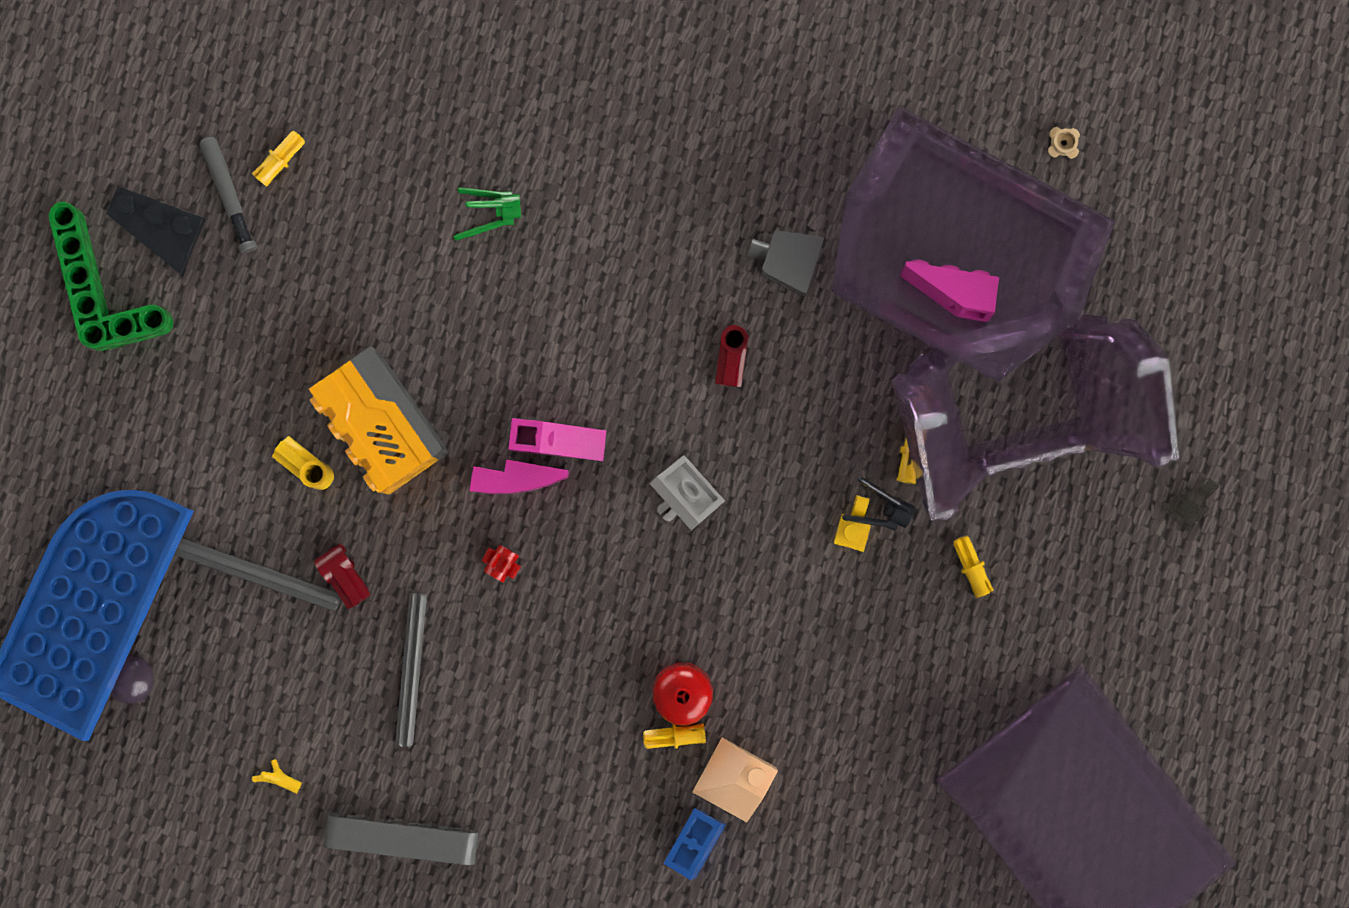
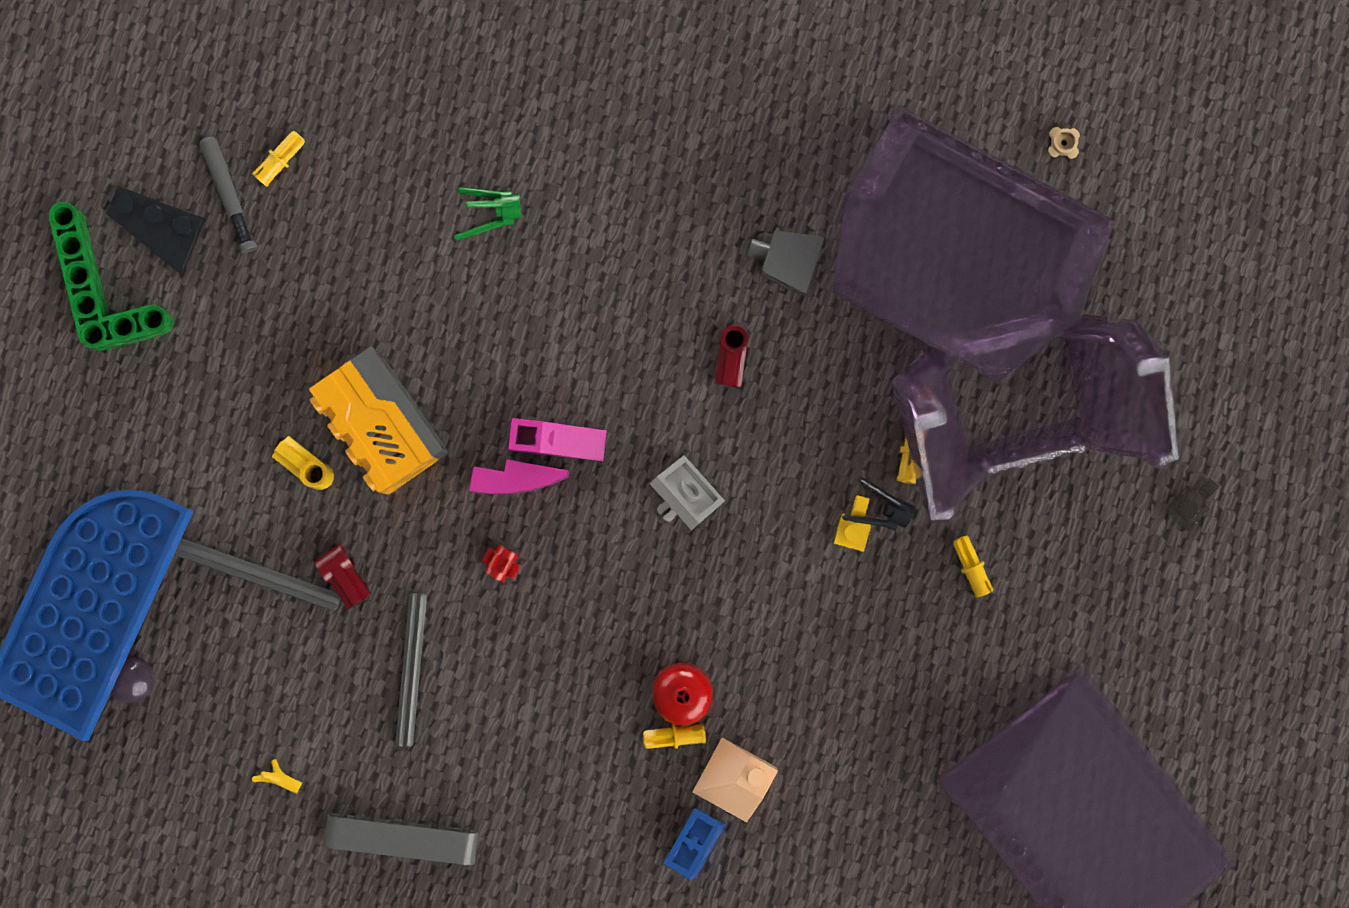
dark pink slope [900,260,999,322] -> none

